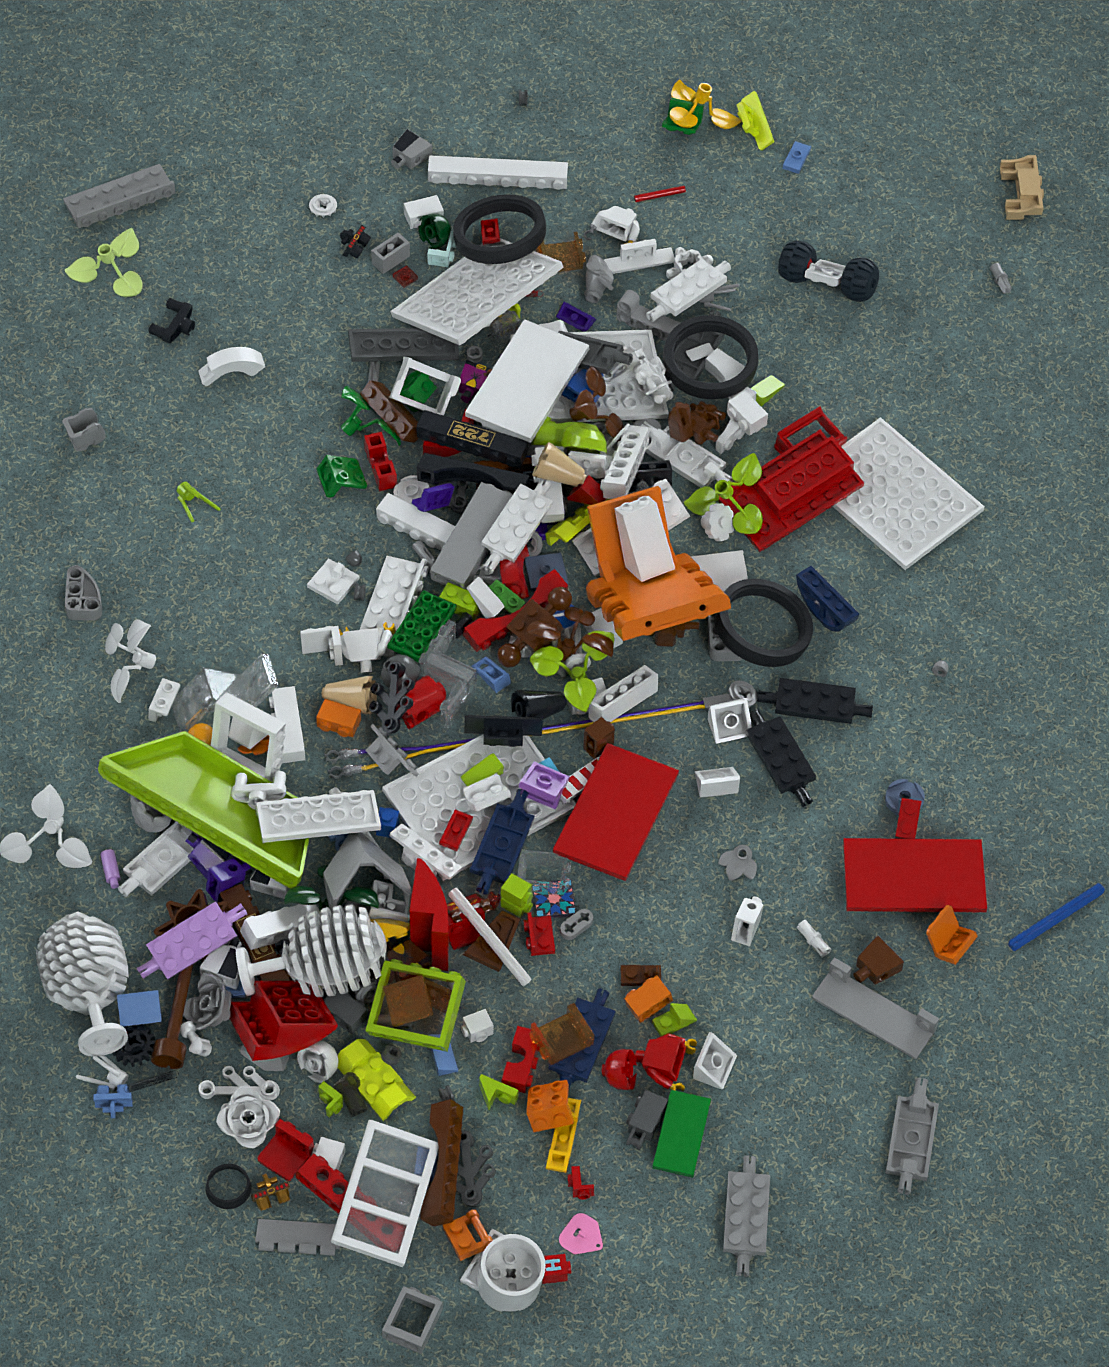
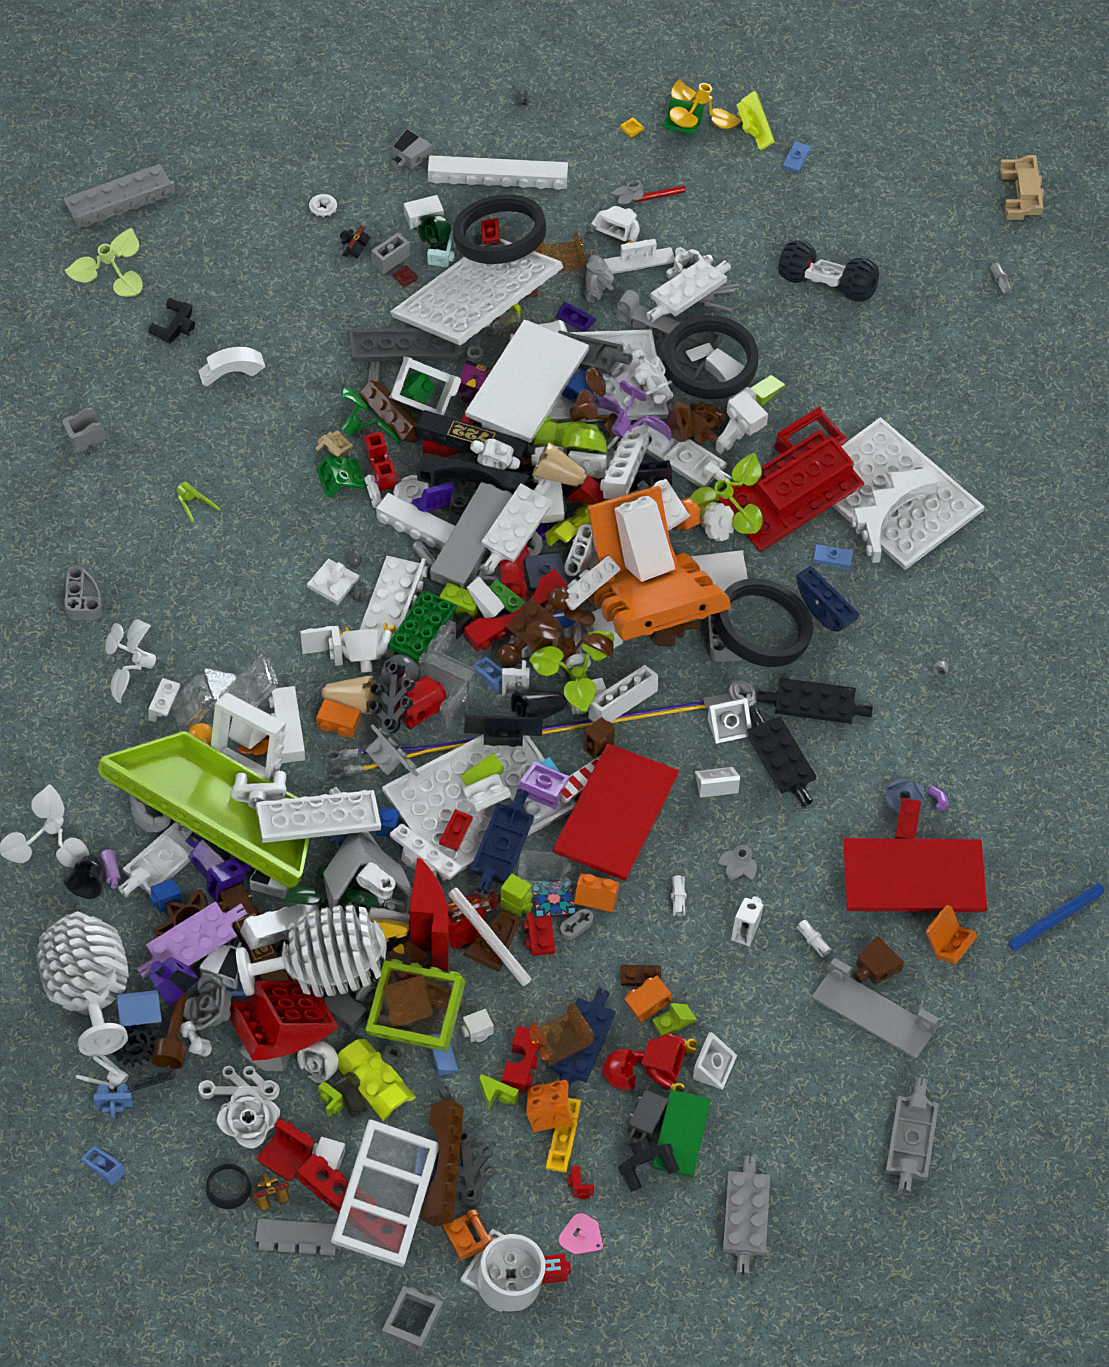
none -> black helmet [64,855,105,899]
none -> medium blue slope [80,1145,126,1186]
none -> blue brick [149,878,182,913]
none -> dark purple torso [149,957,199,1005]
none -> tan bracket [315,430,353,457]
none -> white piece [356,862,395,900]
none -> white axle [365,474,382,508]
none -> white piece [470,439,520,470]
none -> white bracket [502,660,530,697]
none -> white beam [564,524,595,576]
none -> white bracket [565,556,620,610]
none -> orange brick [574,873,620,912]
none -> medium lavender plant [596,380,672,441]
none -> light grey plate [611,180,644,205]
none -> black connector [618,1138,680,1192]
none -> yellow tile [620,117,644,138]
none -> white pin [671,875,687,916]
none -> orange animal [675,498,701,531]
none -> medium blue plate [813,544,853,569]
none -> white arch [851,468,938,563]
none -> medium lavender arm [927,785,949,812]

